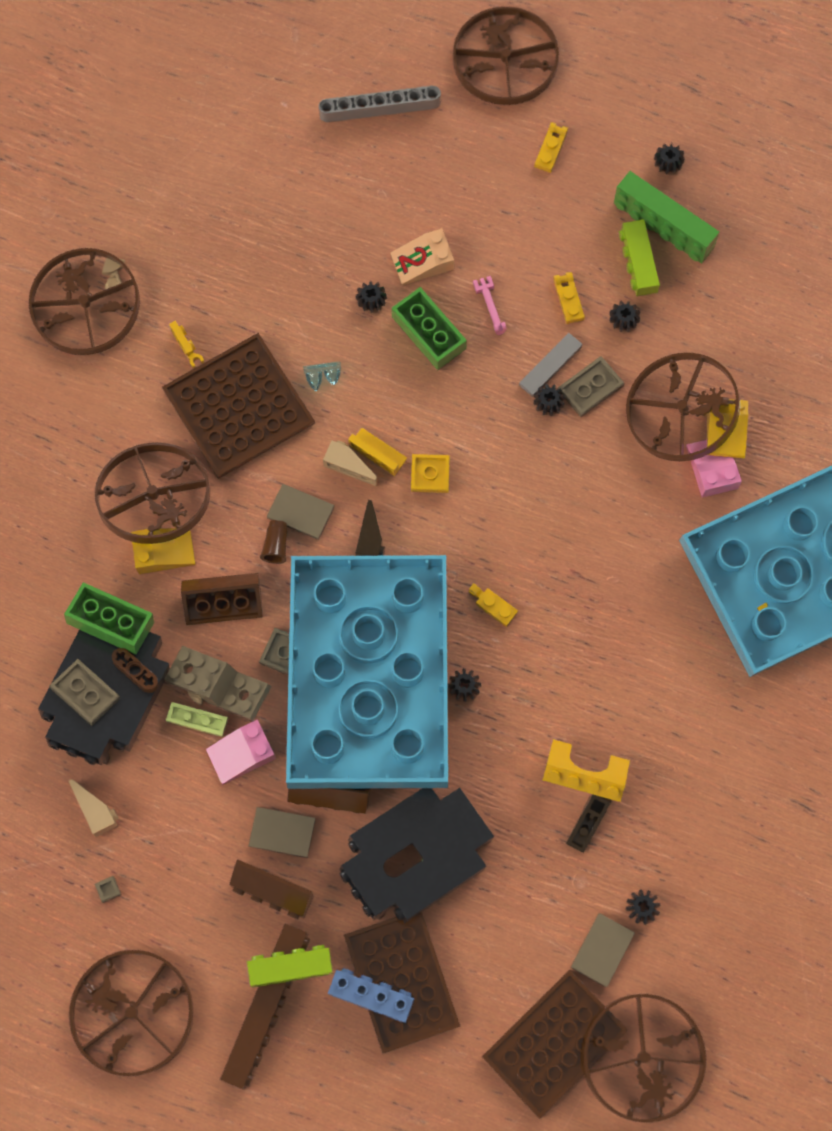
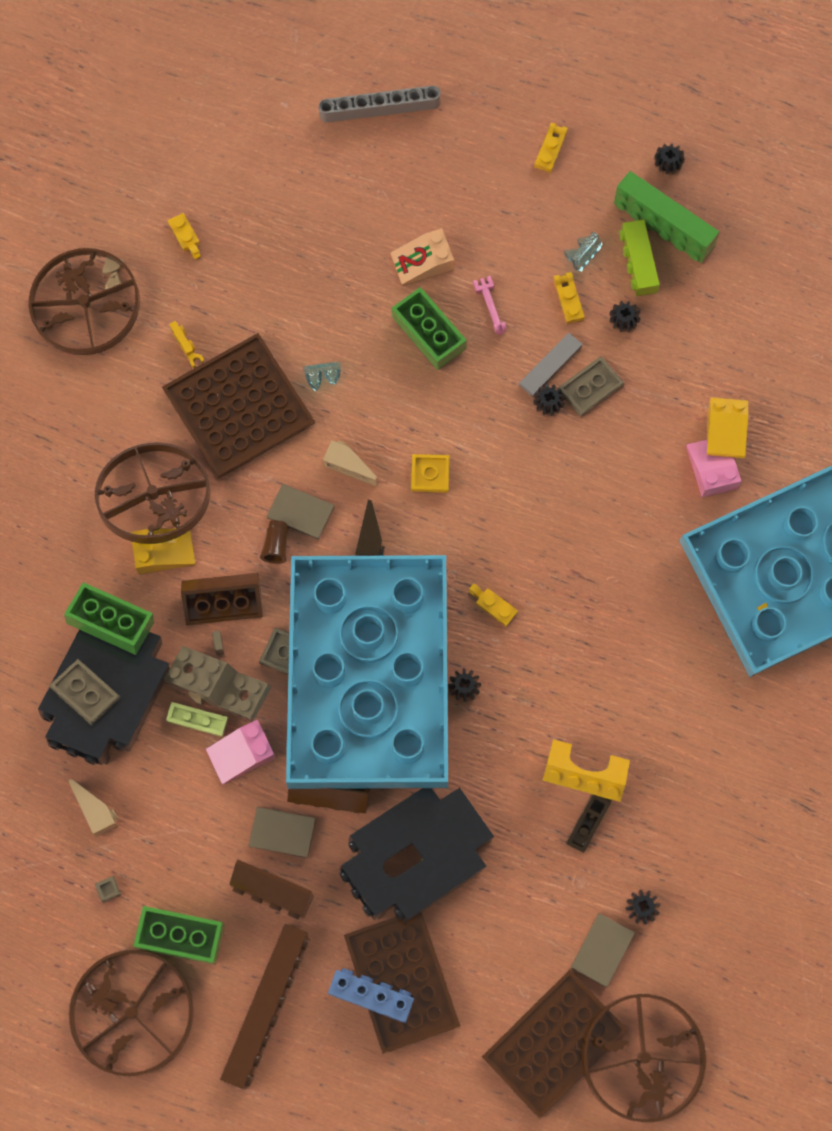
reddish brown beam [112,648,158,693] -> none
lime brick [247,945,333,987] -> none
yellow panel [348,428,407,476] -> none
black gear [356,280,387,313] -> none
reddish brown piece [453,7,559,105] -> none
reddish brown piece [626,353,740,462] -> none
none -> bright green brick [134,906,225,965]
none -> yellow plate [167,213,201,260]
none -> dark tan tile [212,631,225,655]
none -> clear light blue tile [564,232,602,272]

